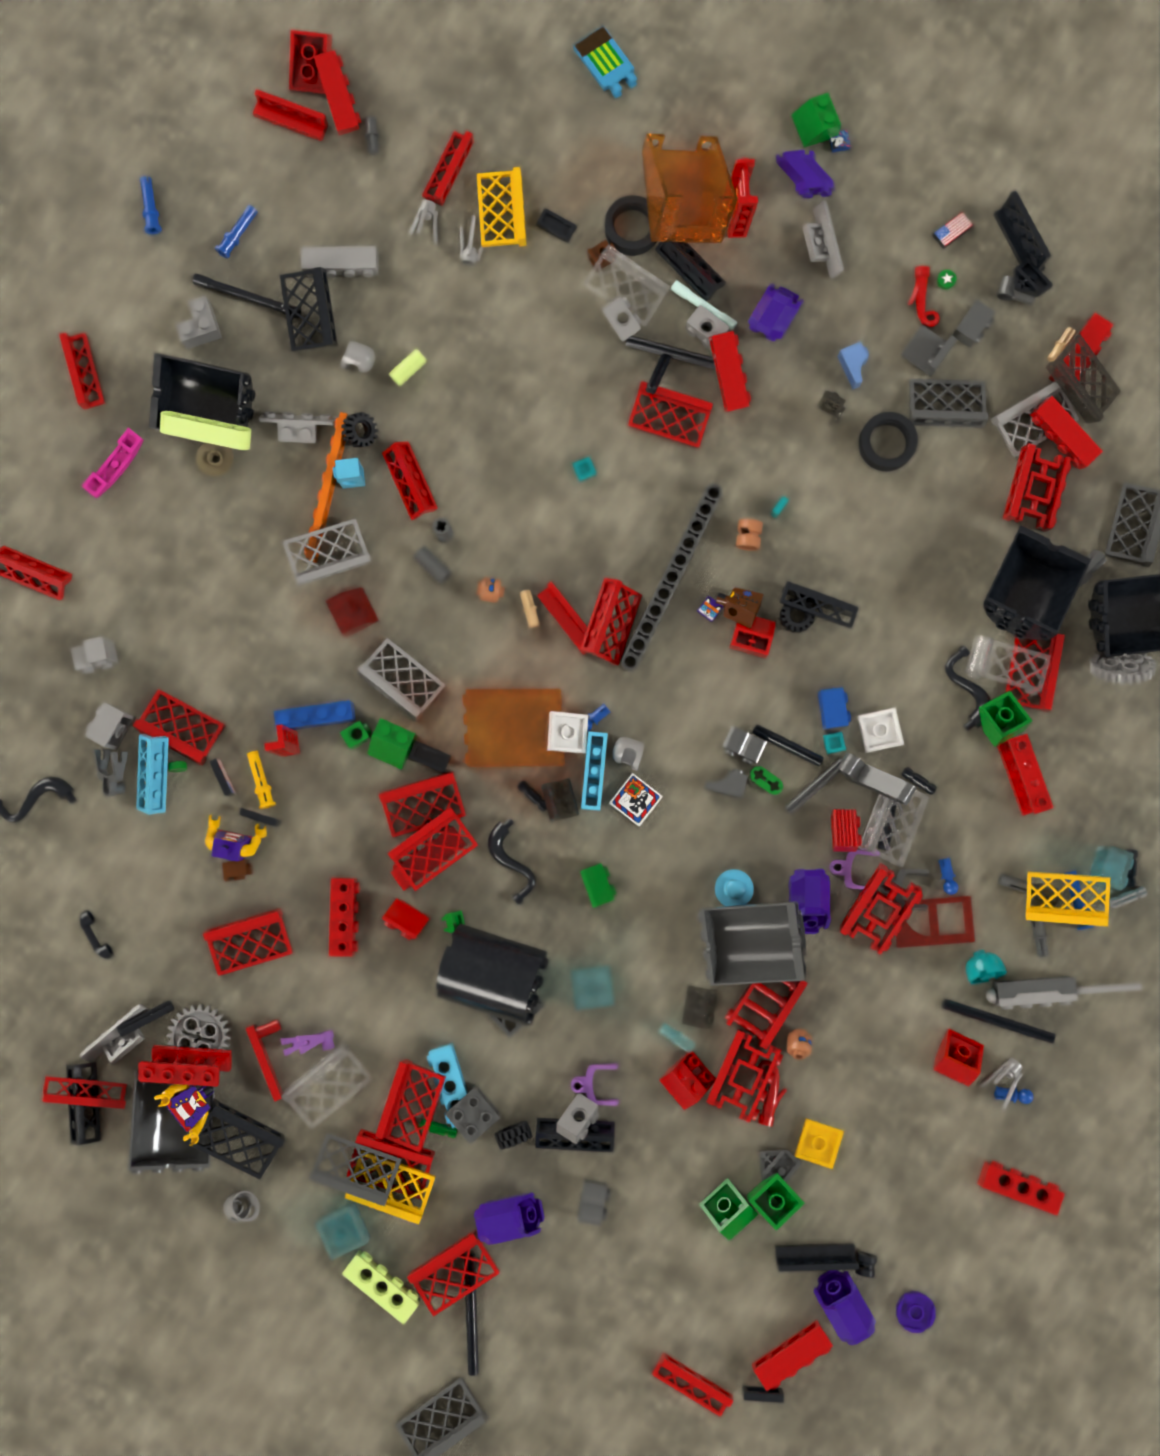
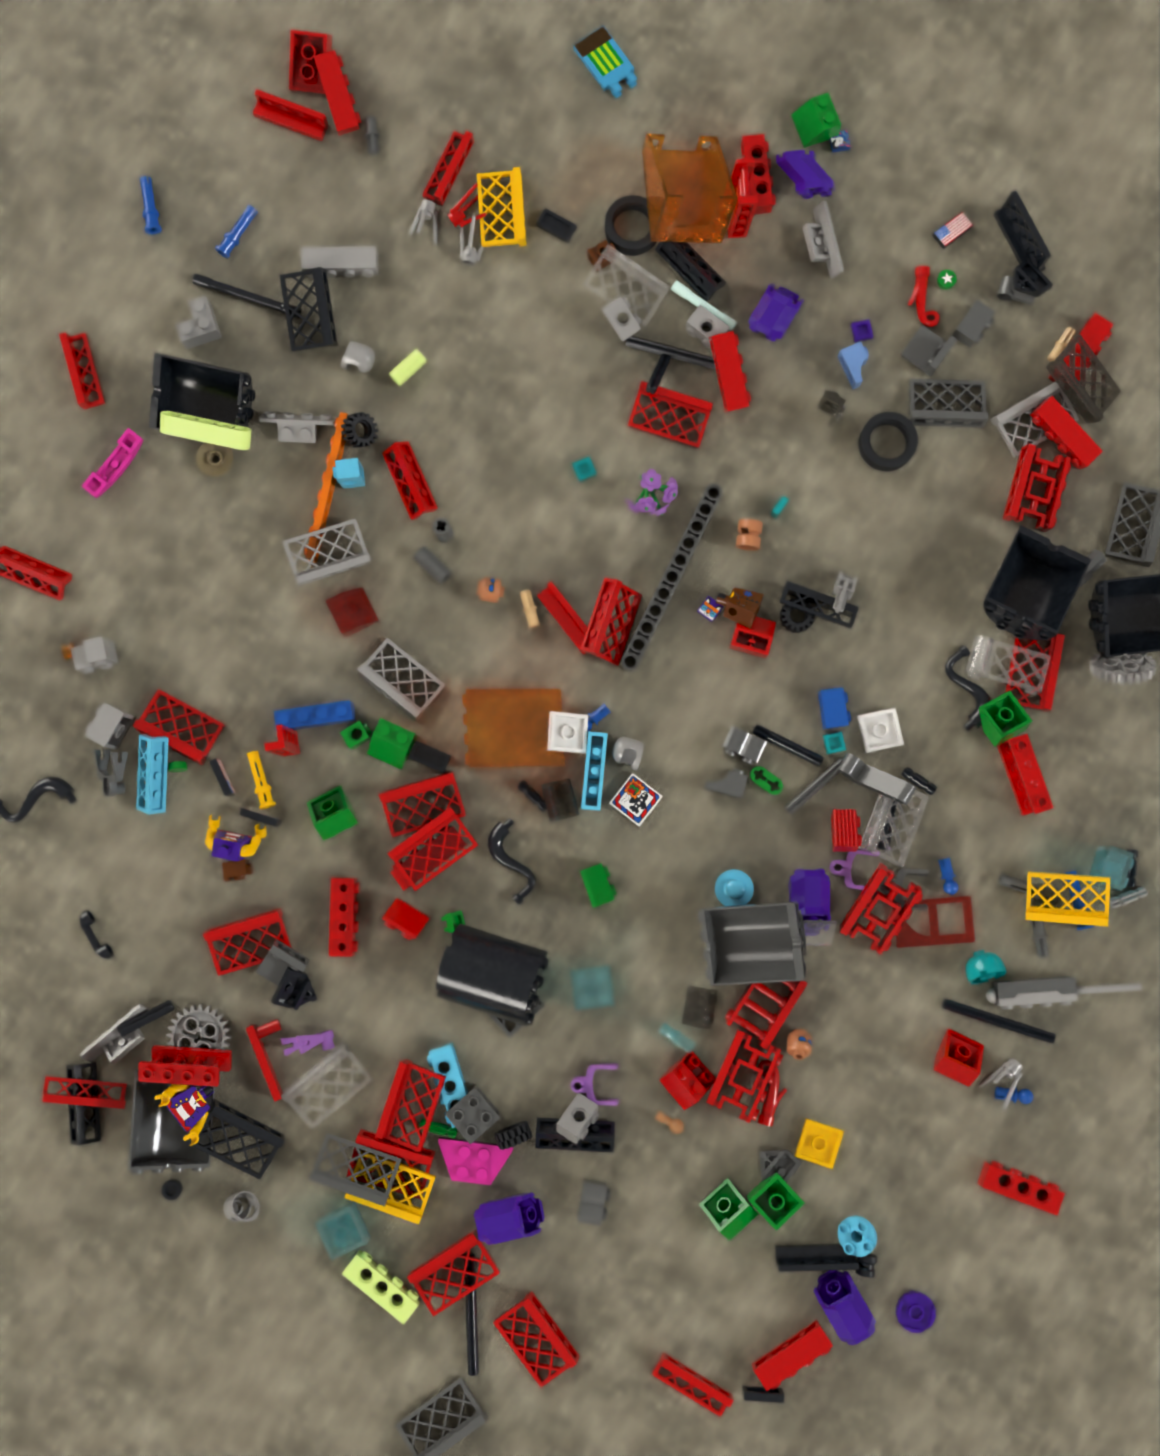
none -> clear orange bush [61,642,75,661]
none -> black tile [162,1179,183,1200]
none -> dark grey bracket [256,939,310,986]
none -> black slope [271,967,318,1011]
none -> green slope [307,785,358,841]
none -> dark pink wing [438,1137,514,1185]
none -> red plant [447,183,487,228]
none -> red fence [493,1291,580,1388]
none -> medium lavender plant [625,469,678,516]
none -> medium nougat arm [655,1111,684,1134]
none -> red brick [740,134,776,215]
none -> clear piece [804,919,837,946]
none -> light grey connector [832,571,858,613]
none -> medium azure plate [838,1215,877,1257]
none -> dark purple tile [850,319,874,343]

